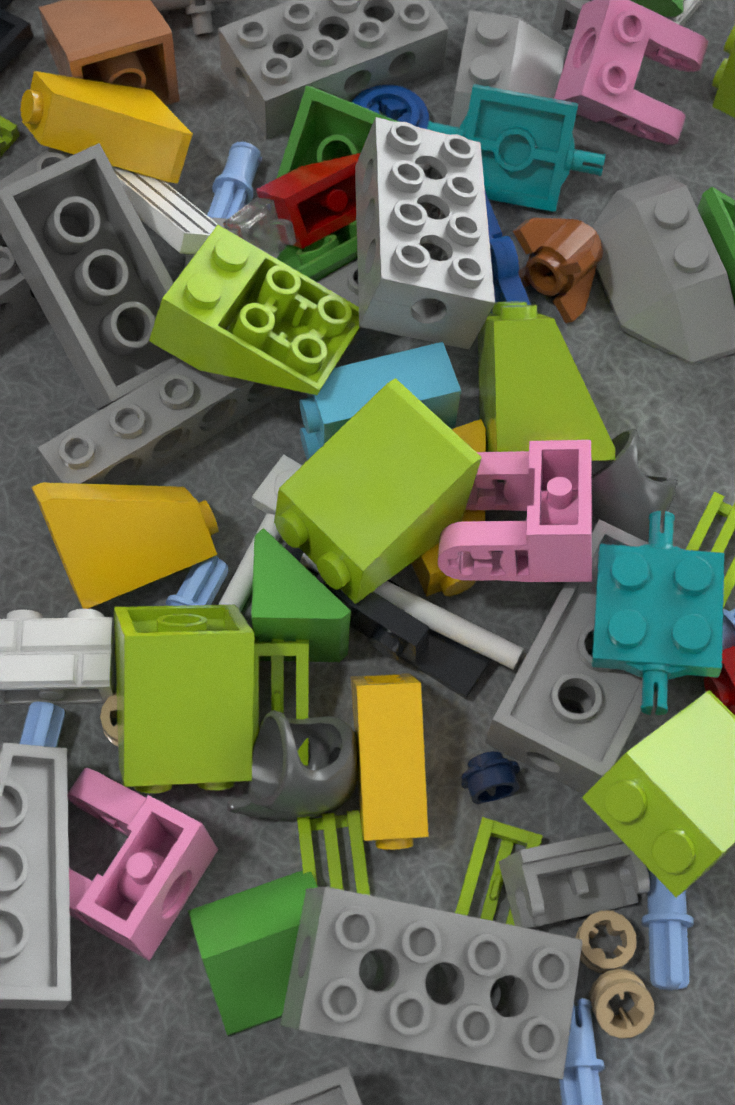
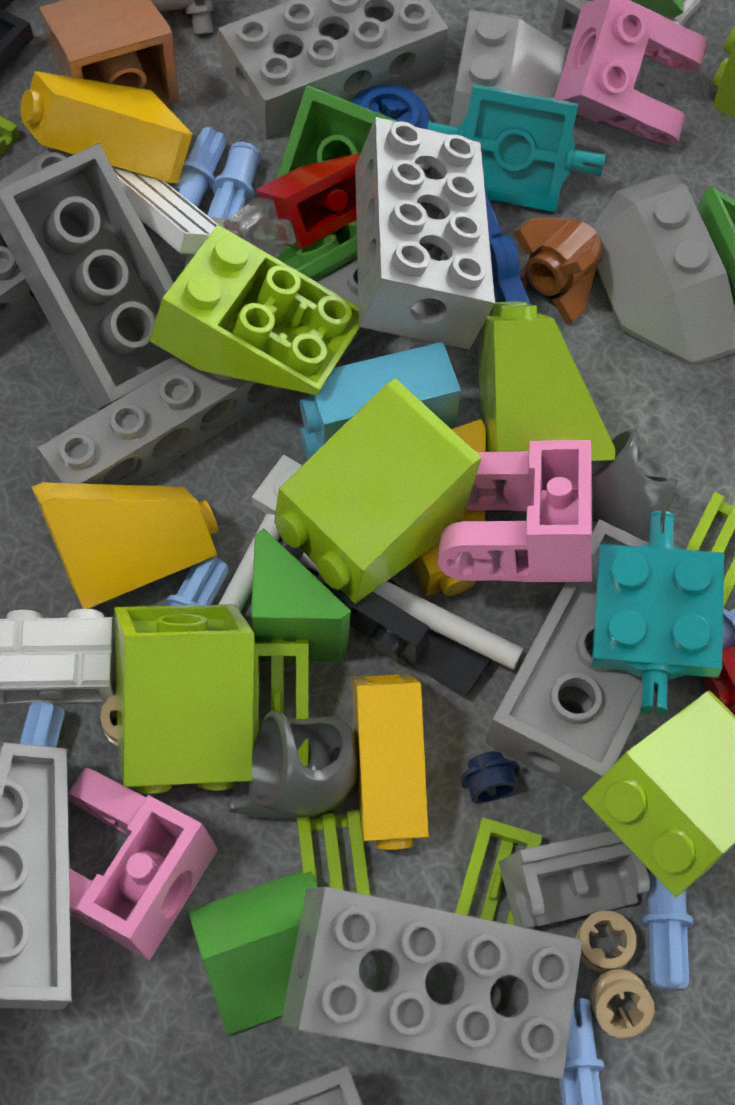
none -> light blue axle [172,127,227,208]

